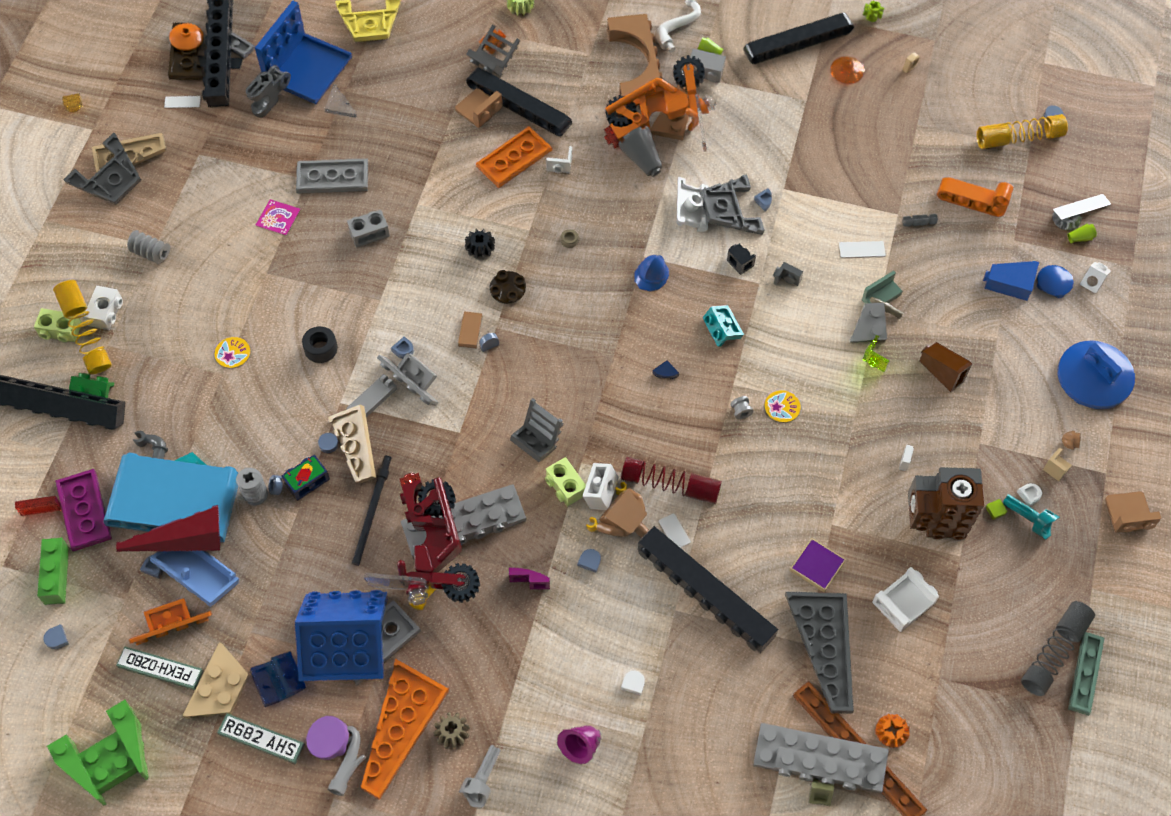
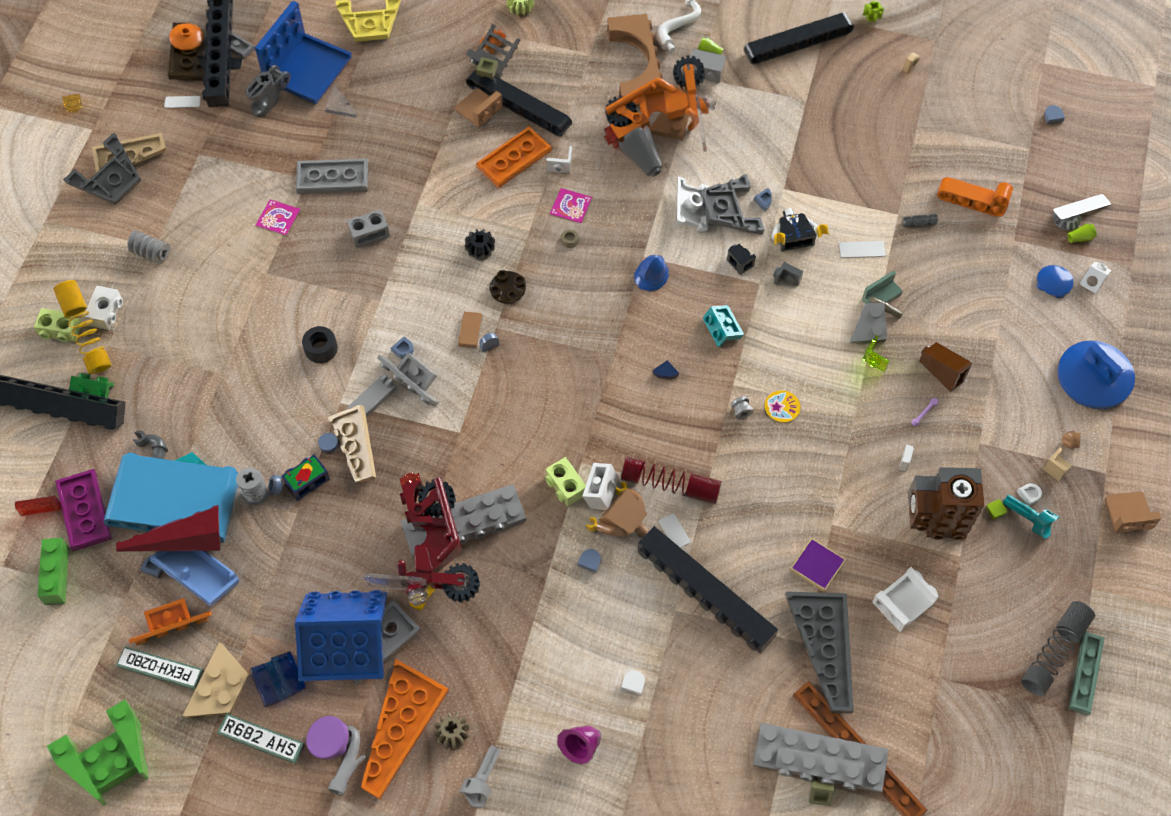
sand blue tile [43,624,69,649] -> none
sticker [214,337,250,368] -> none
black bar [352,455,392,566] -> none
magenta slope [509,567,550,590] -> none
dark grey plate [510,398,564,462] -> none
clear orange dish [830,56,864,84] -> none
orange gear [876,713,910,748] -> none
yellow piece [976,114,1068,149] -> none
blue slope [983,261,1039,301] -> none
none -> olive tile [476,57,498,80]
none -> dark pink sticker [550,188,592,223]
none -> black torso [771,208,829,252]
none -> lavender hinge [911,398,938,426]

